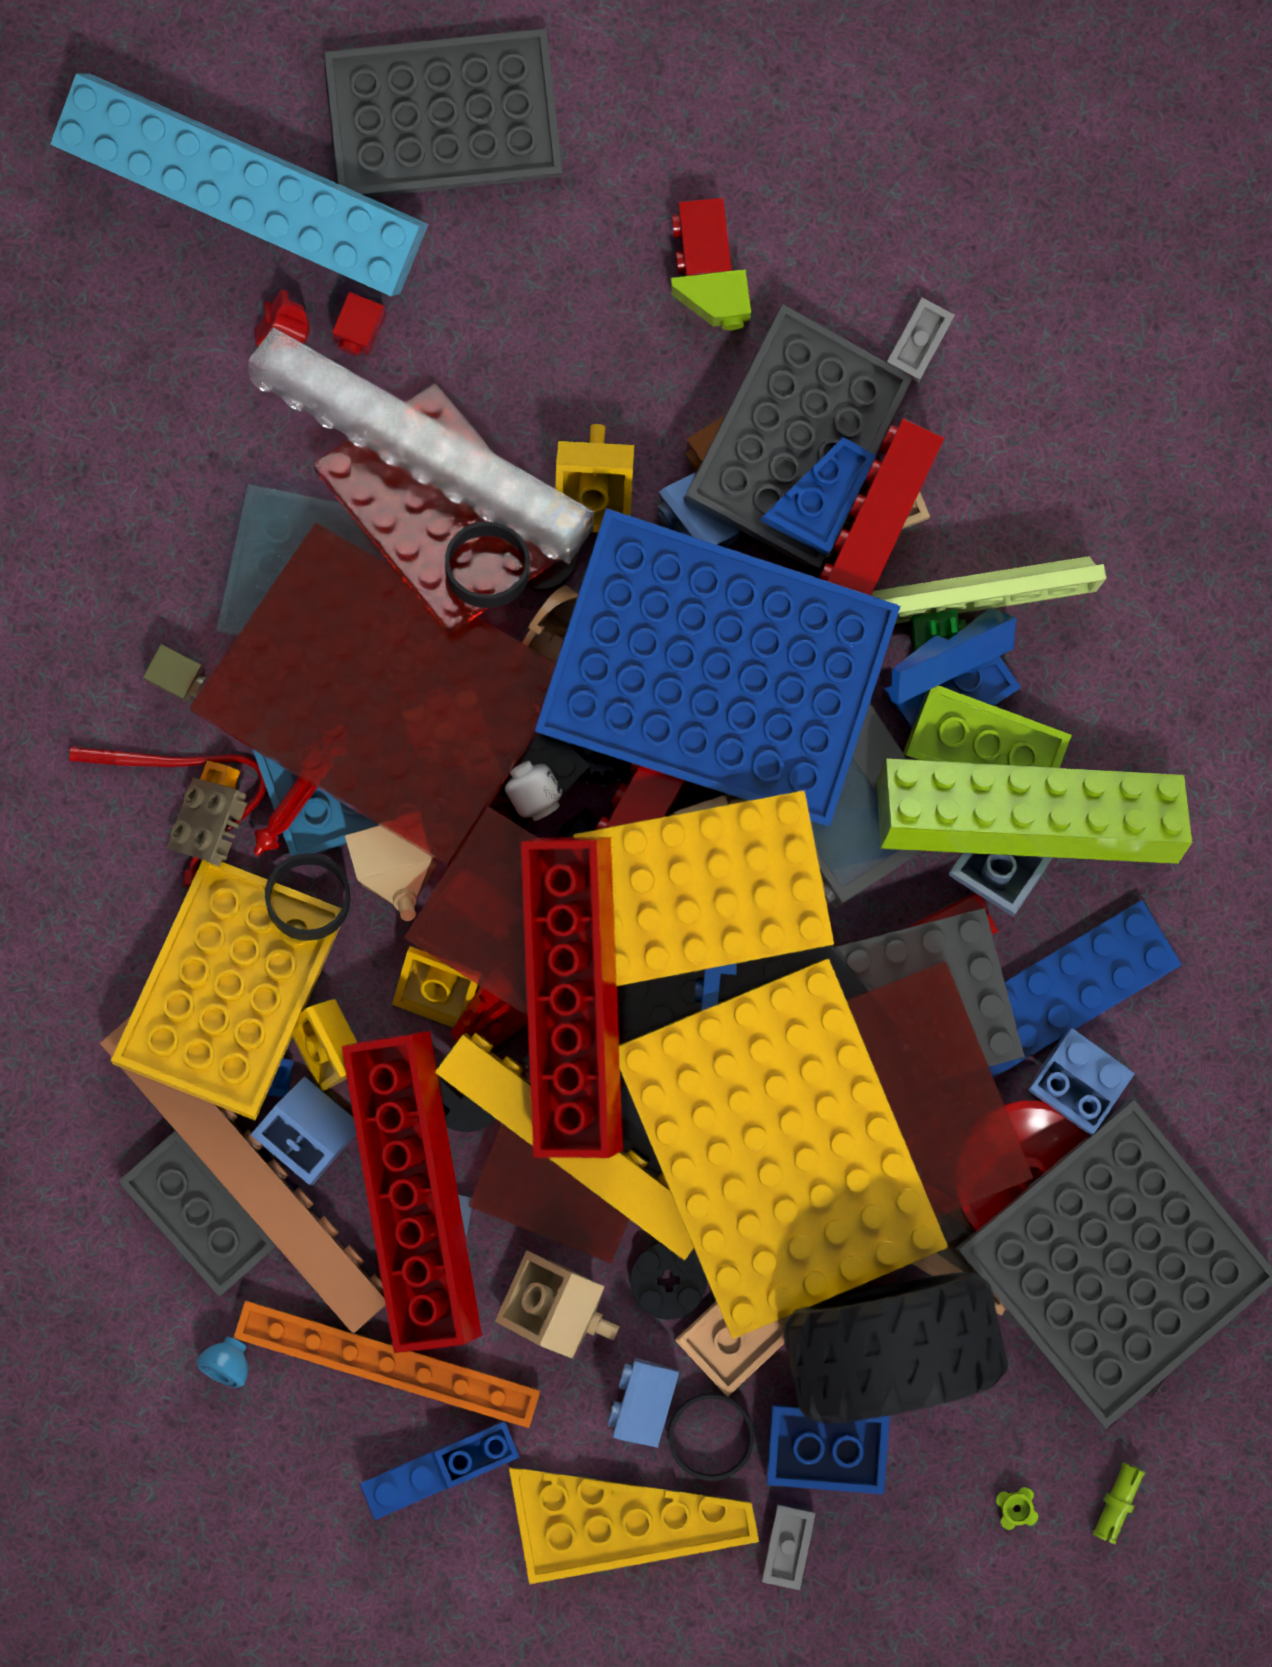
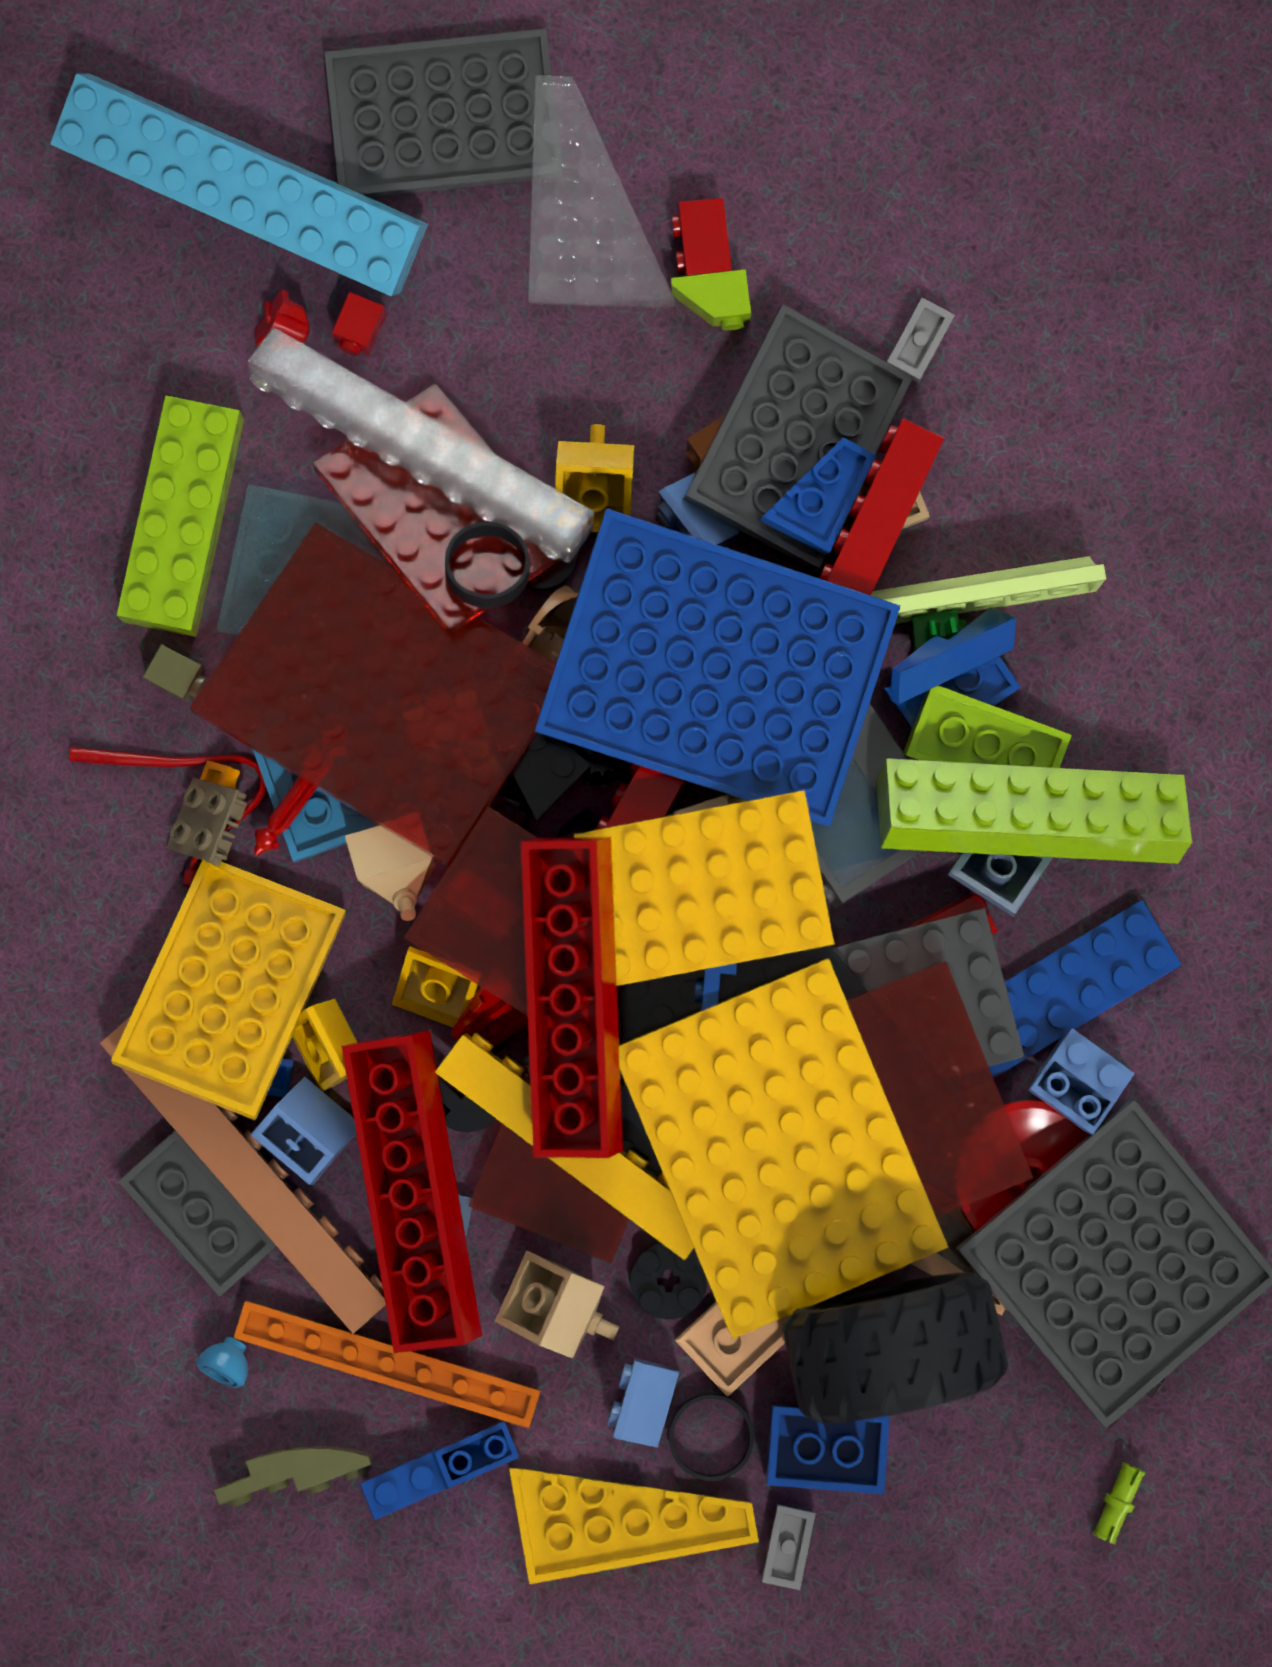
black tyre [265,853,350,941] -> none
white head [505,761,562,821] -> none
lime plate [996,1487,1038,1530] -> none
none -> lime brick [117,395,244,637]
none -> olive slope [214,1446,374,1508]
none -> clear wing [528,75,674,309]

